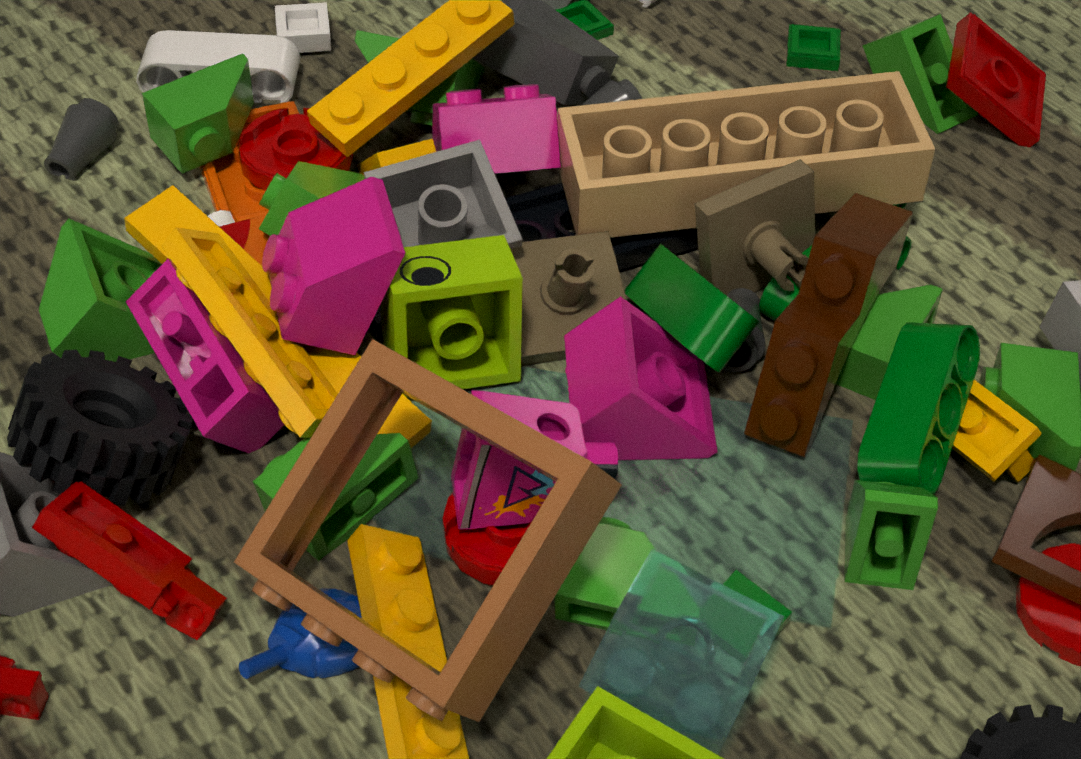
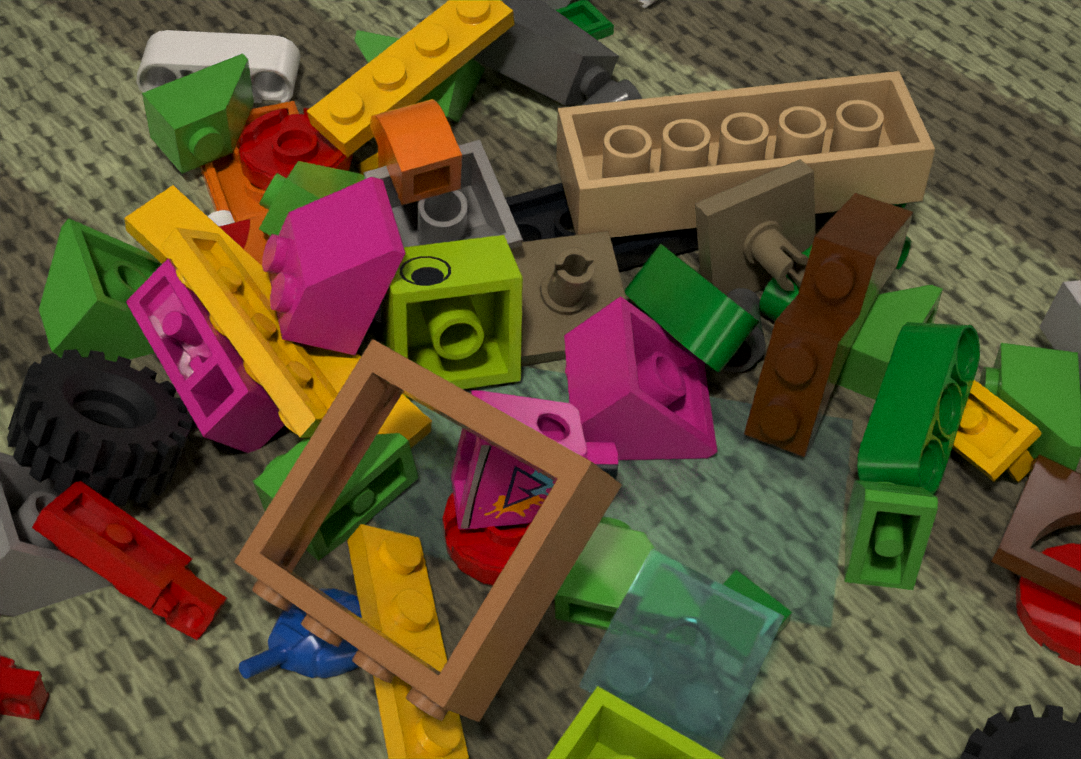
dark grey cone [44,98,119,181] -> none
white plate [275,2,331,53] -> none
dark pink slope [432,84,561,174] -> none
green tile [786,24,841,71] -> none
bright green slope [863,14,978,134] -> none
red tile [946,12,1046,147] -> none
none -> orange brick [370,99,462,205]

